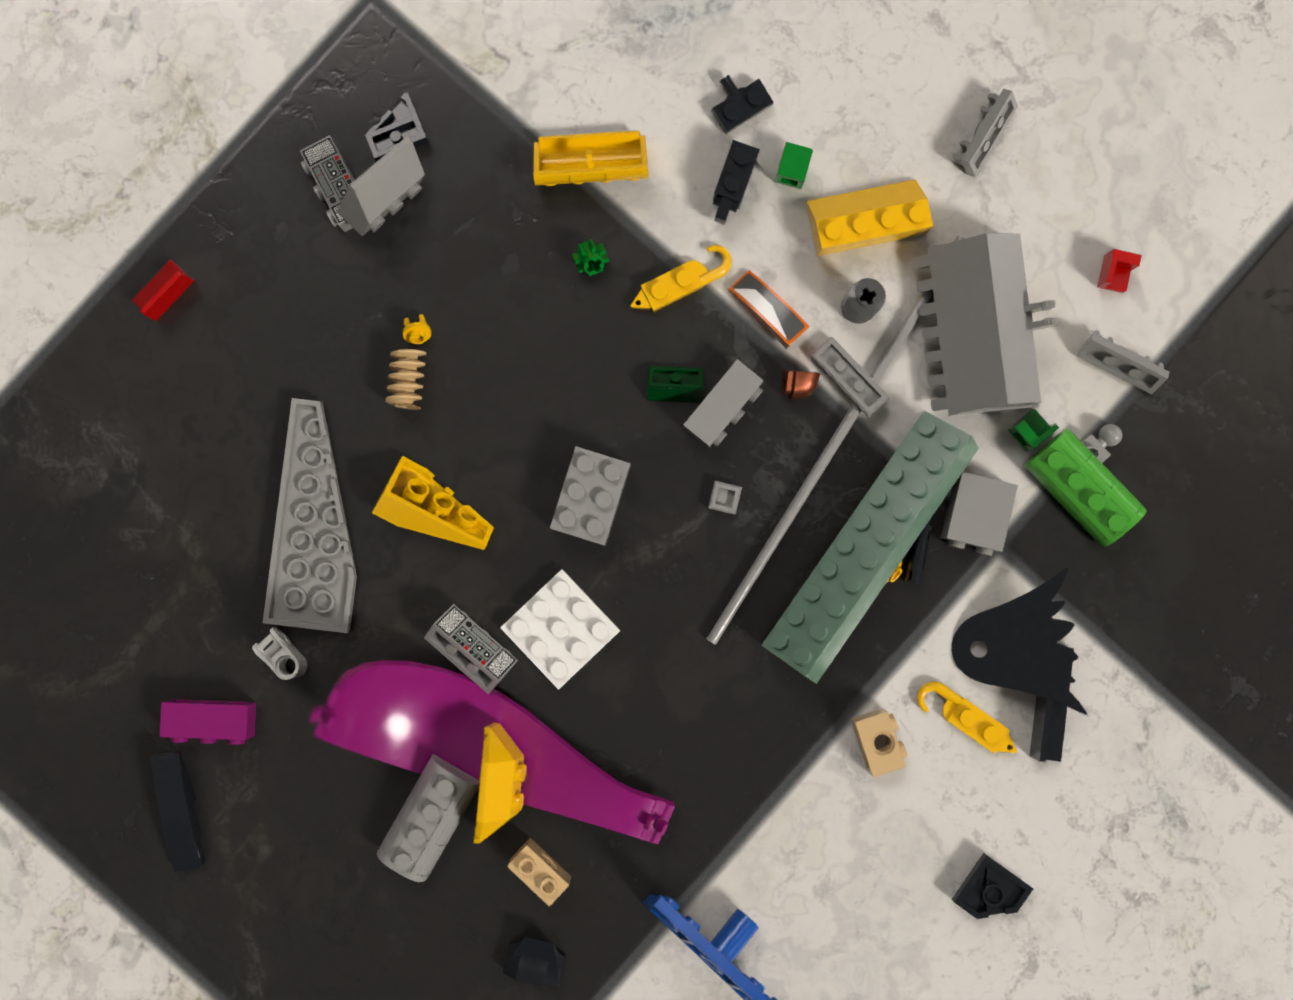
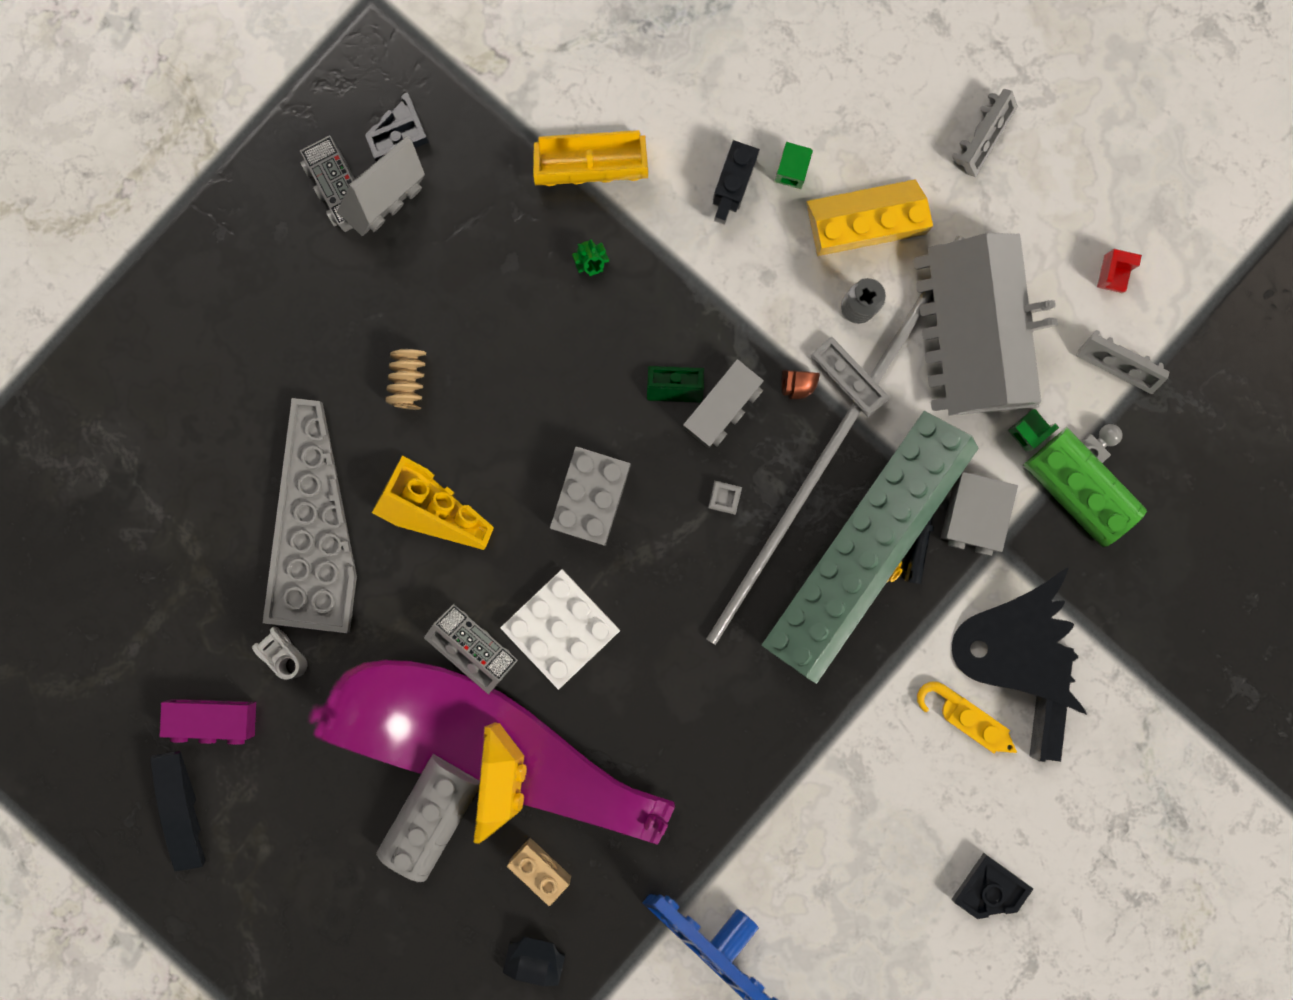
red panel [132,260,195,321] -> none
yellow plate [403,314,431,344] -> none
yellow plate [631,245,732,312] -> none
black plate [711,75,774,134] -> none
slope [728,270,810,349] -> none
tan brick [850,708,907,777] -> none

